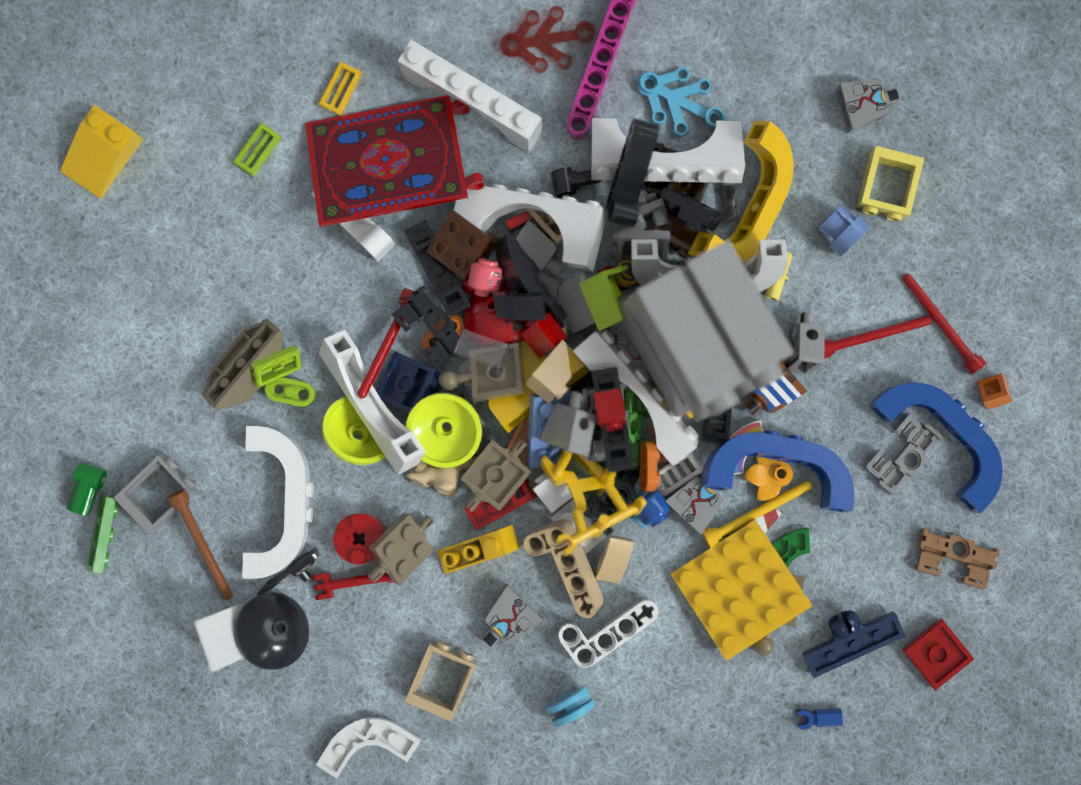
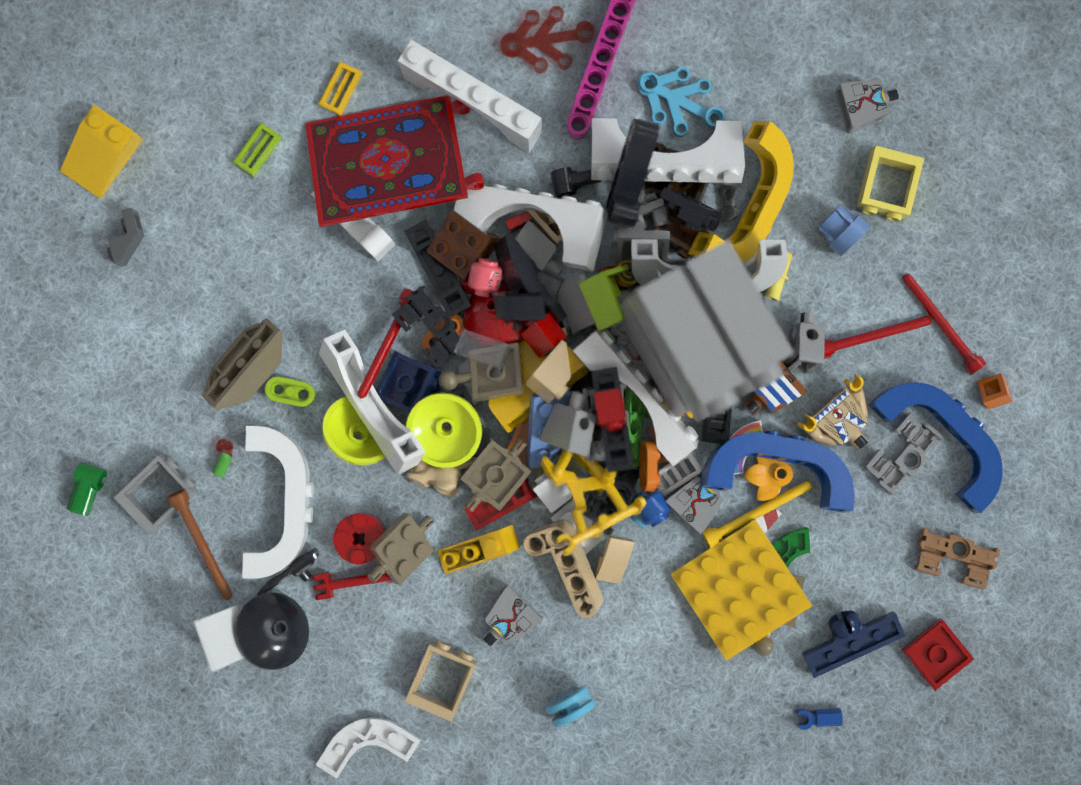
bright green plate [87,495,118,574] -> none
lime tile [250,345,301,388] -> none
white beam [558,598,658,668] -> none
none -> dark grey slope [107,208,144,267]
none -> arm [212,438,234,477]
none -> torso [797,373,868,451]

